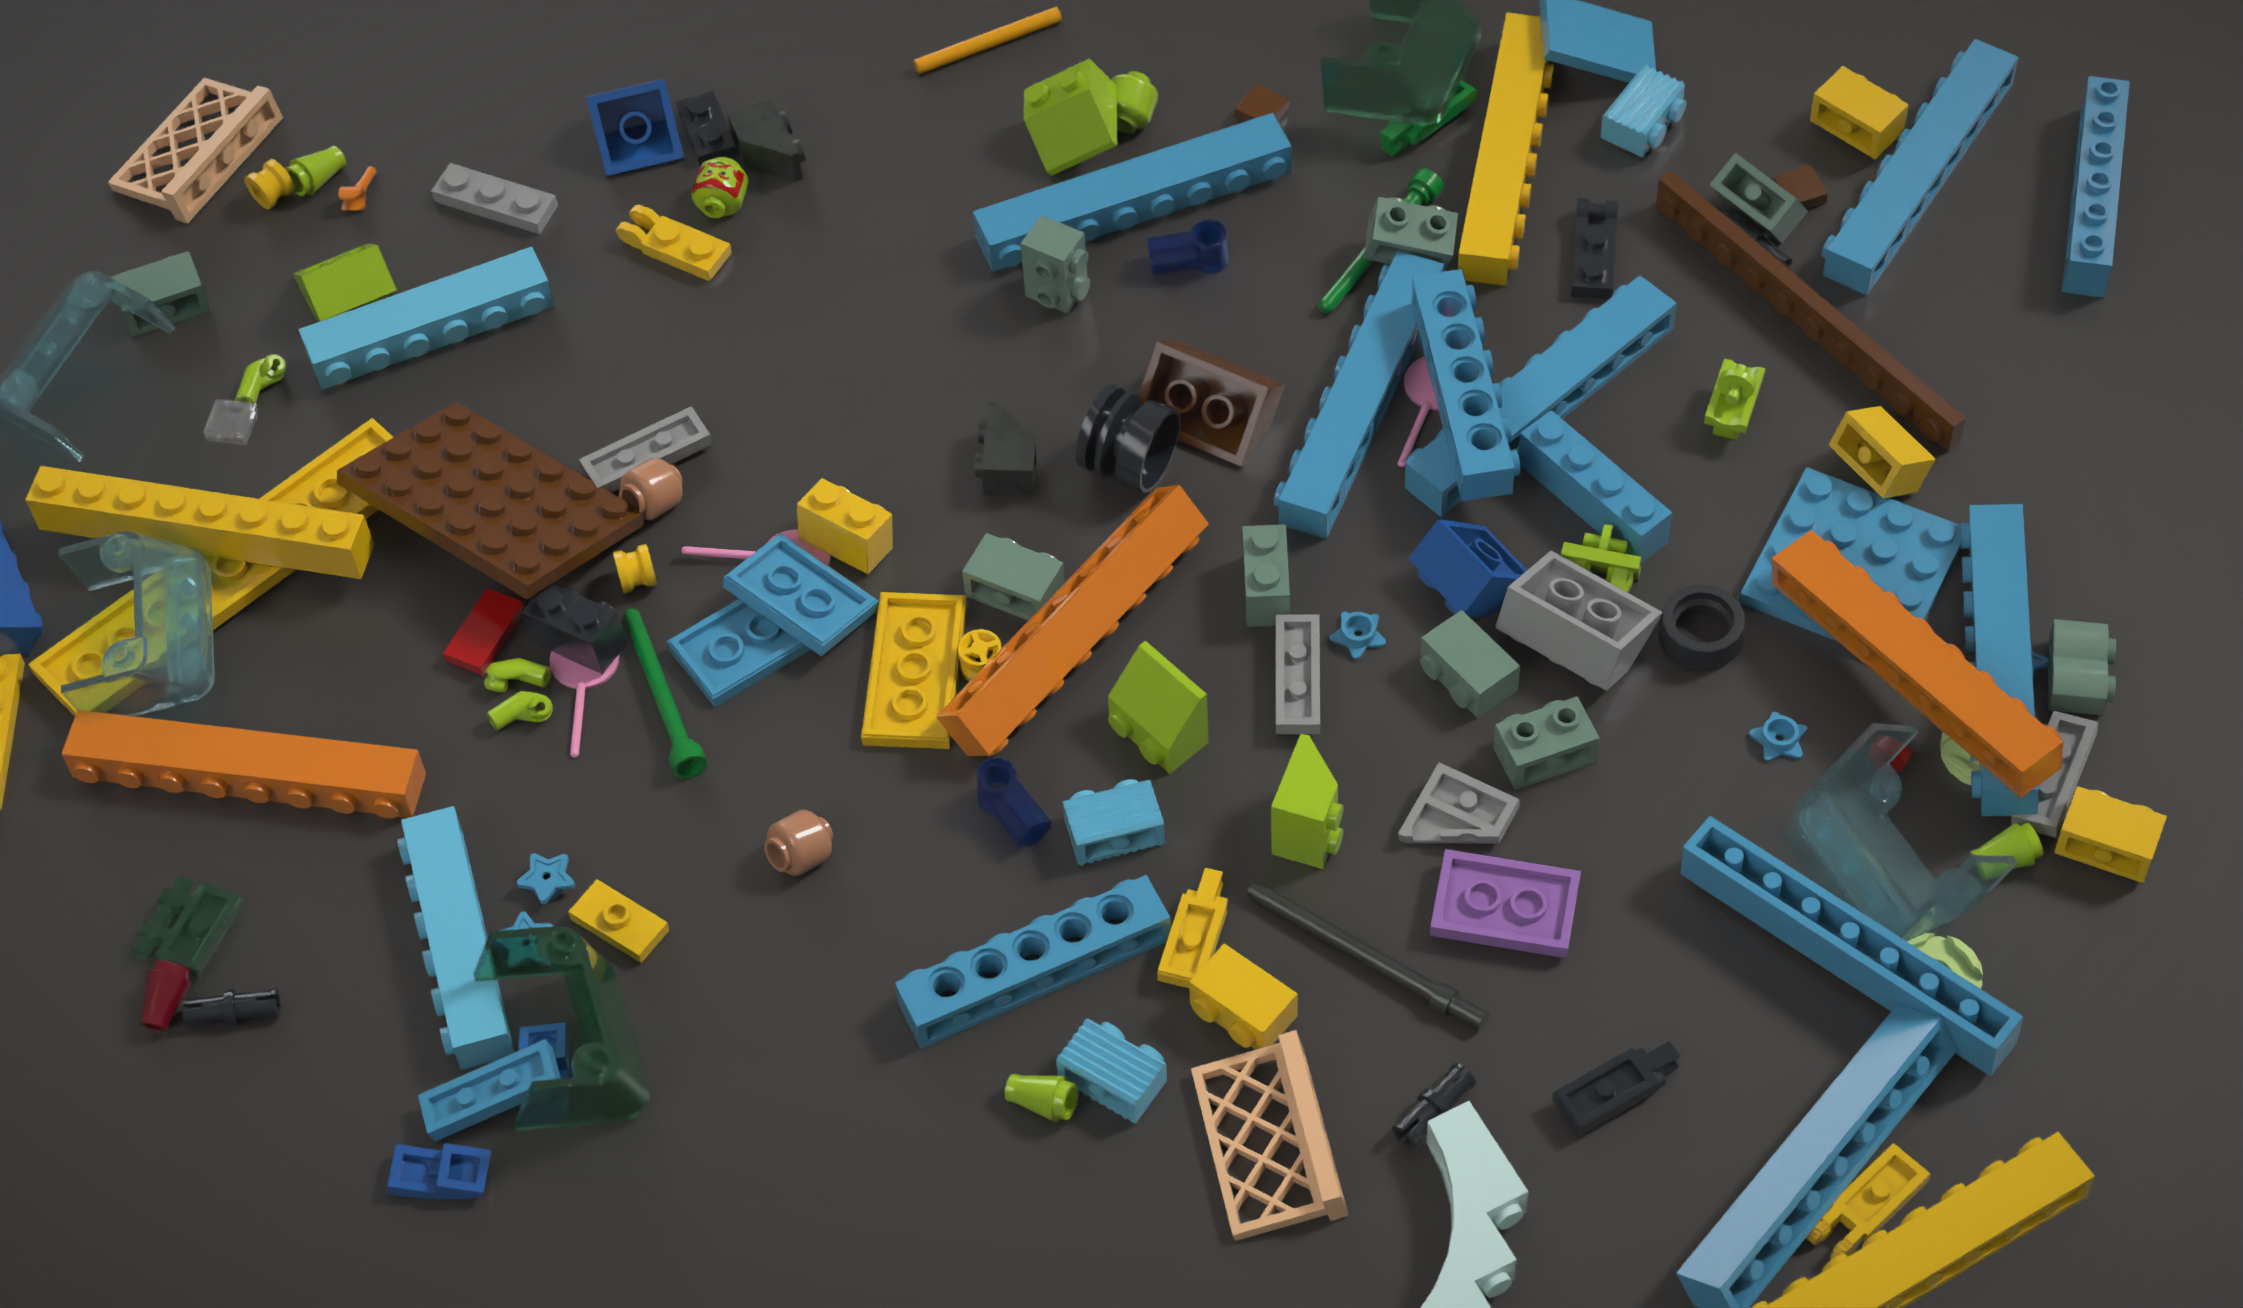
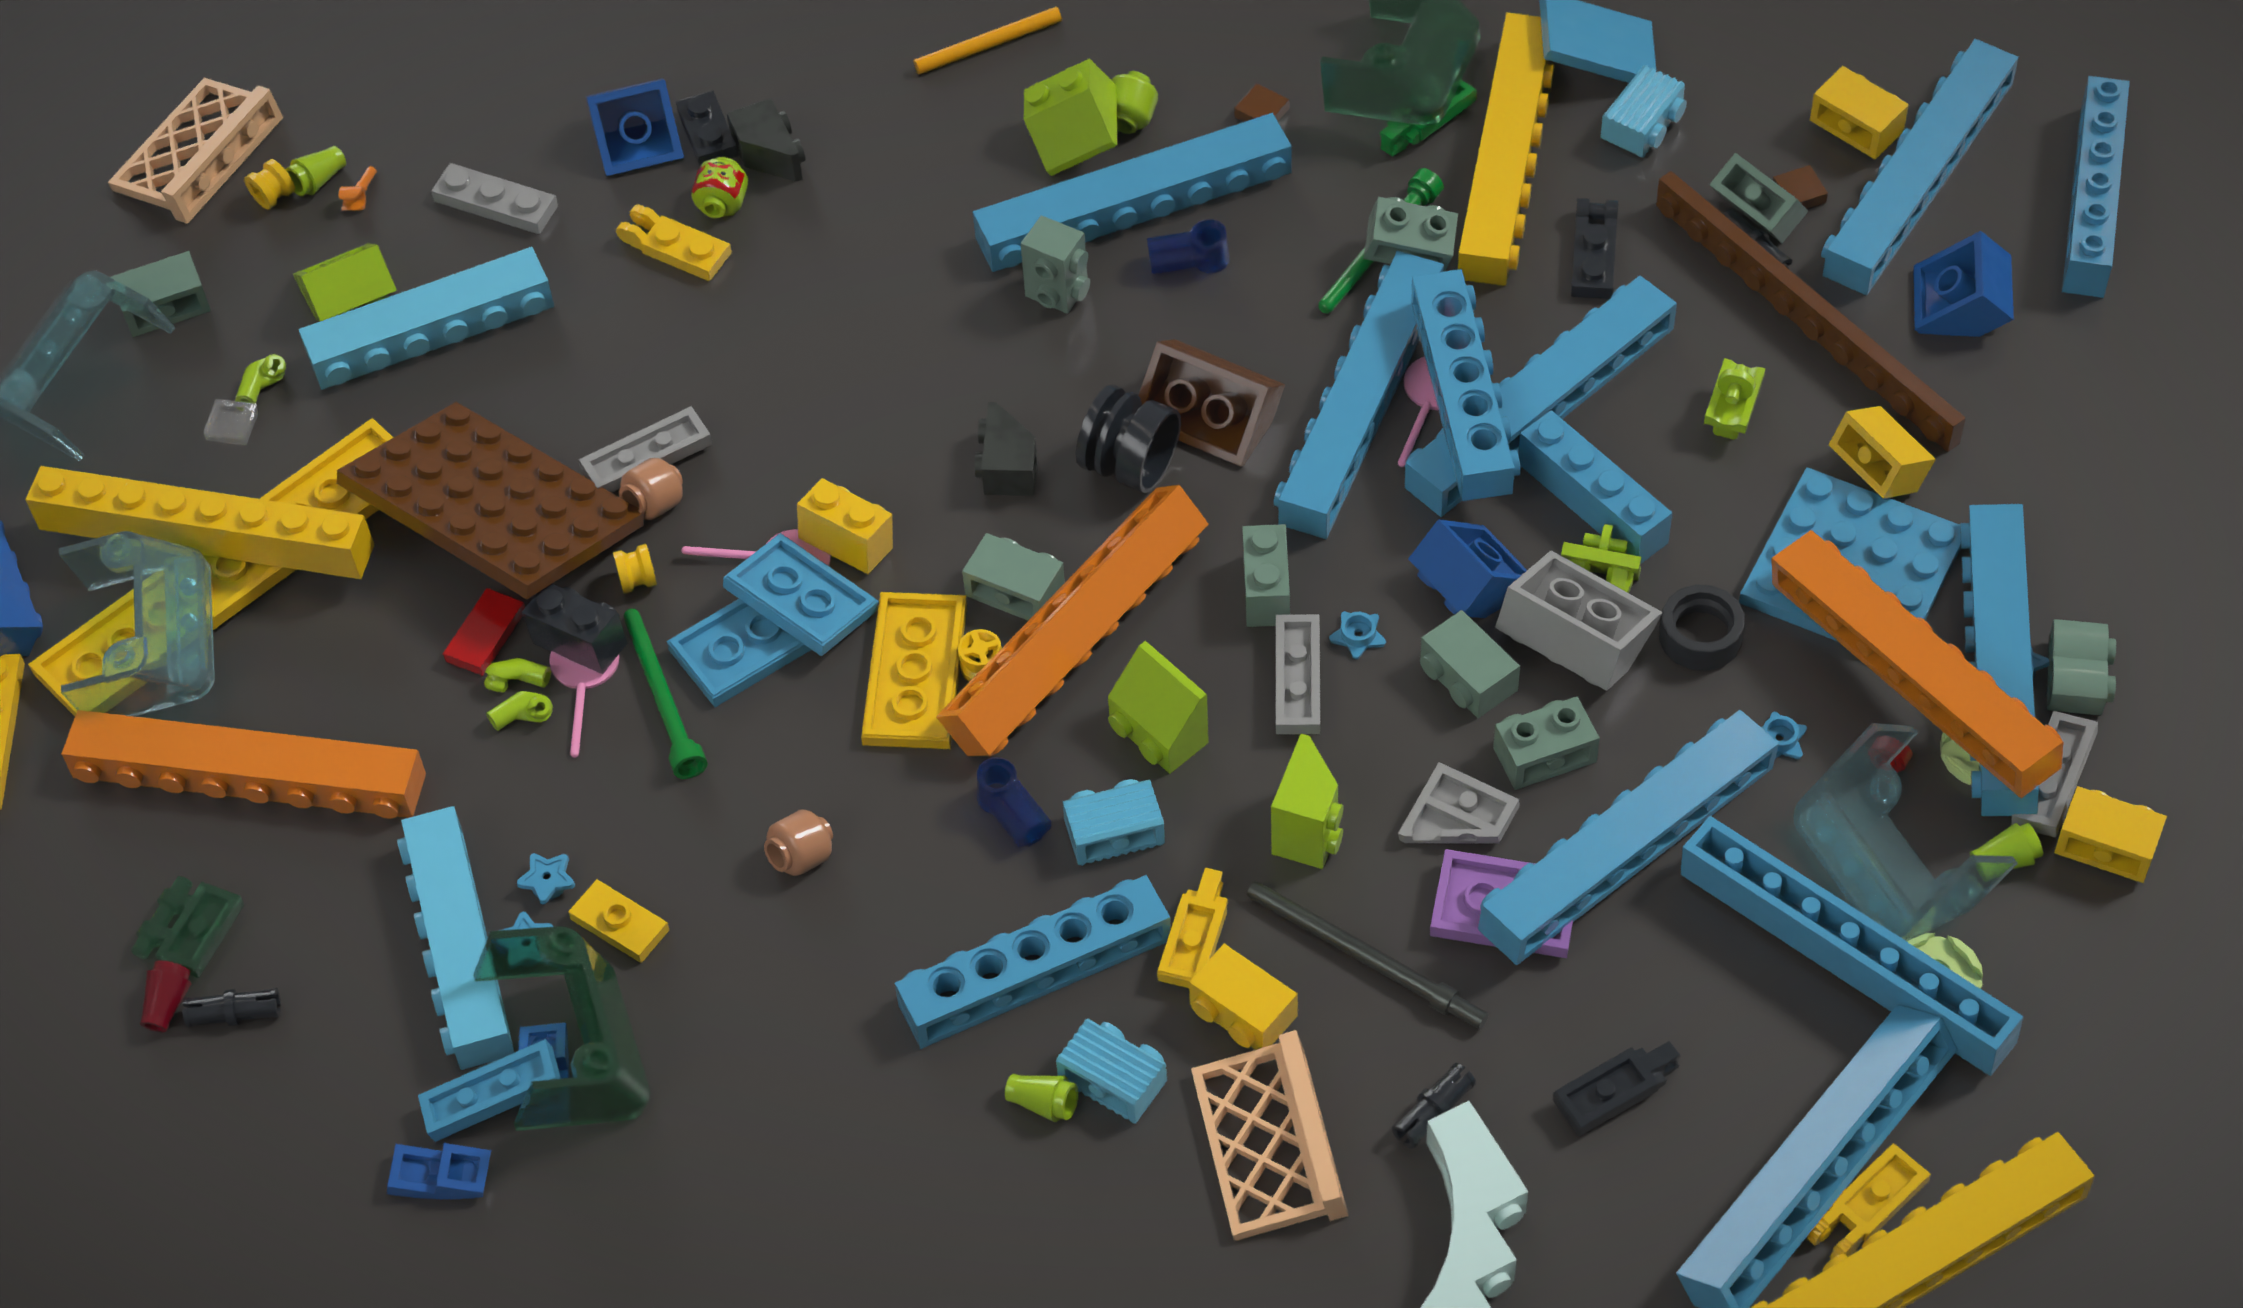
none -> dark azure brick [1478,710,1779,965]
none -> blue slope [1913,231,2014,337]

